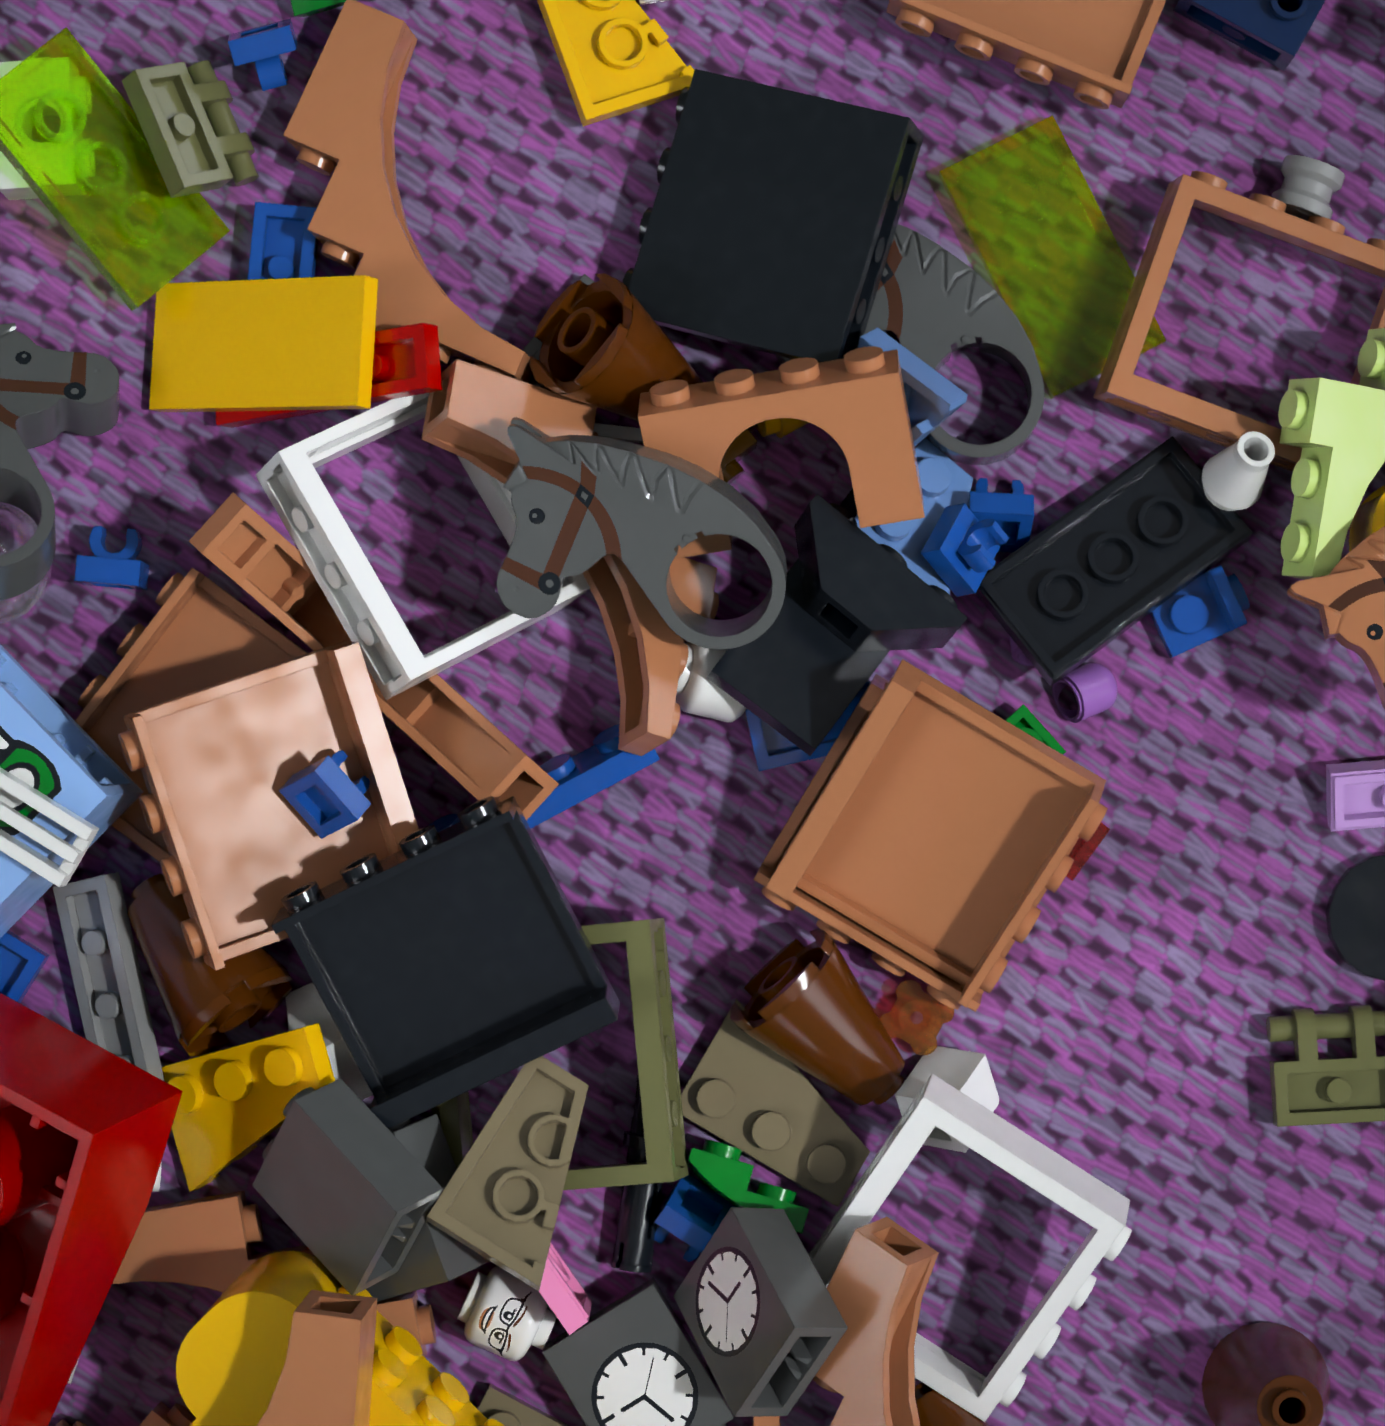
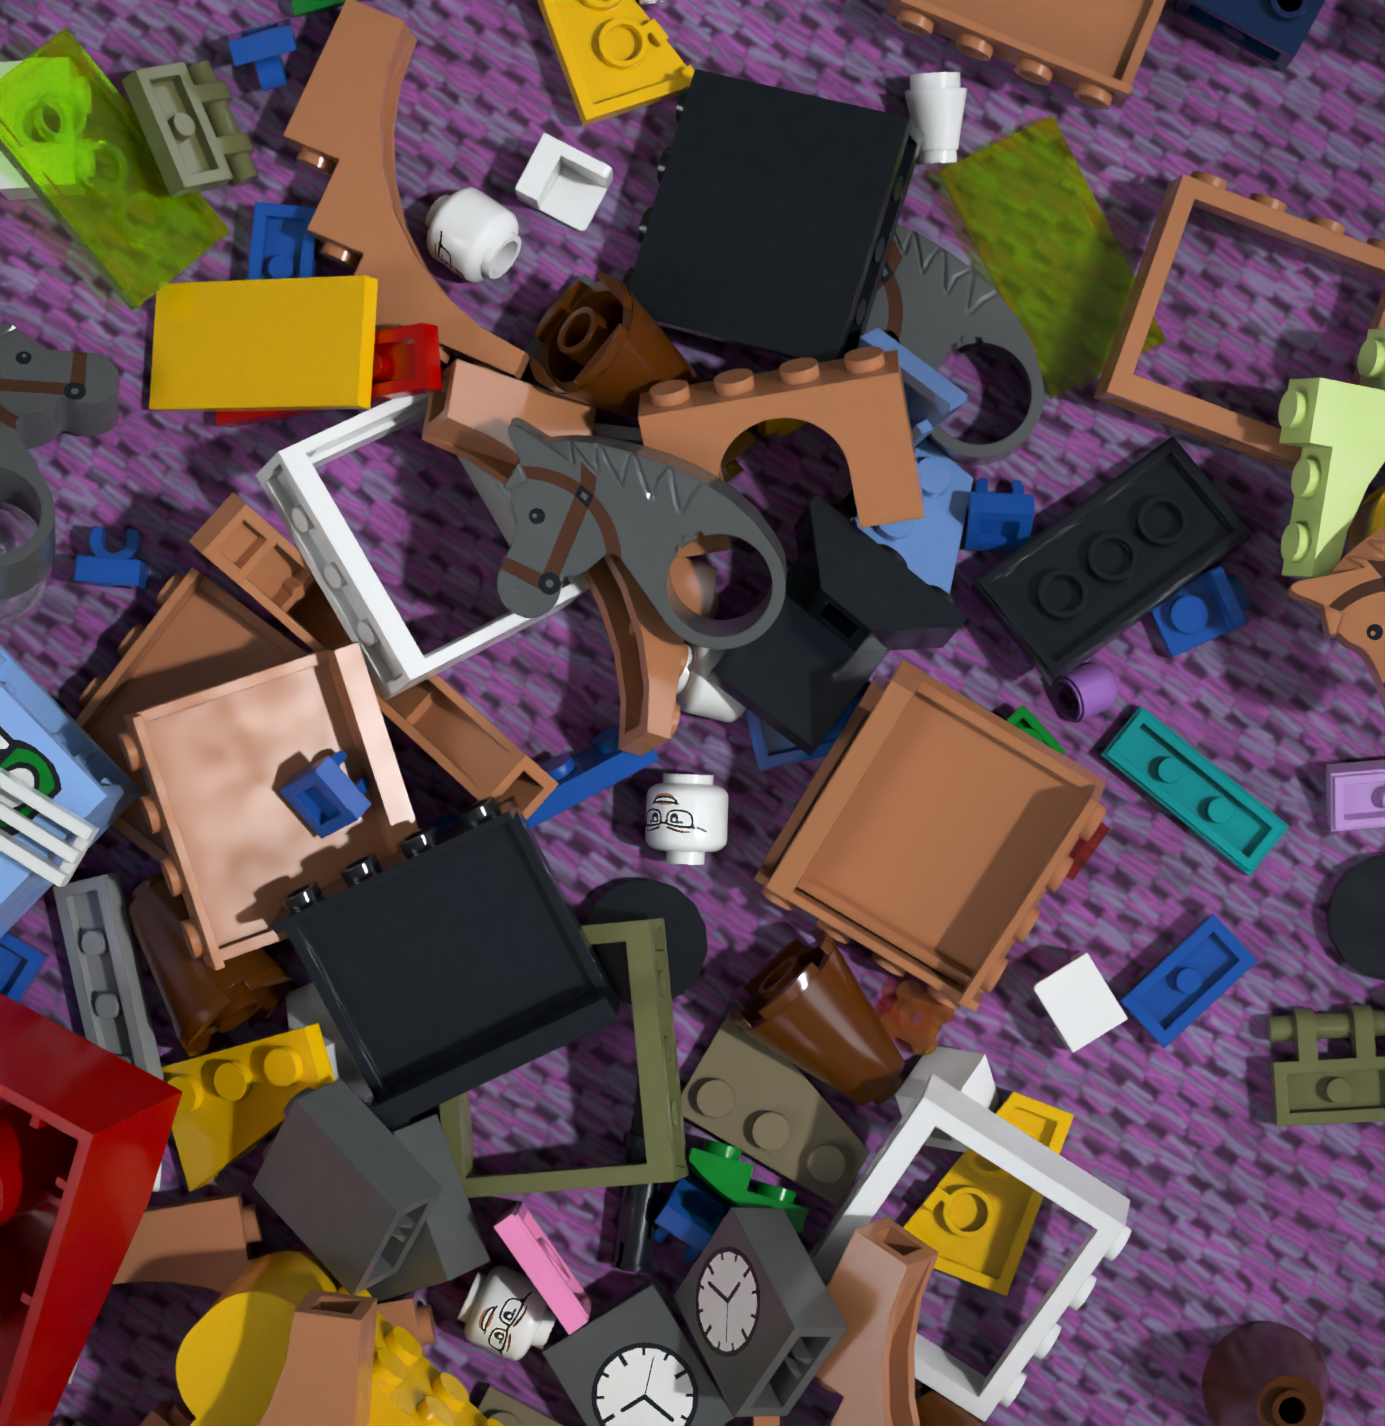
dark tan wing [426,1056,589,1291] -> none
blue tile [921,503,1009,597] -> none
white cone [1202,431,1275,511] -> none
light grey wheel [1271,155,1345,221] -> none
none -> white head [425,187,522,283]
none -> white panel [515,133,613,232]
none -> black tile [584,879,708,1005]
none -> white head [645,773,728,865]
none -> yellow wing [903,1091,1074,1296]
none -> white cone [904,72,967,164]
none -> white panel [1034,951,1128,1053]
none -> teal tile [1099,706,1290,876]
none -> blue plate [1118,913,1258,1048]

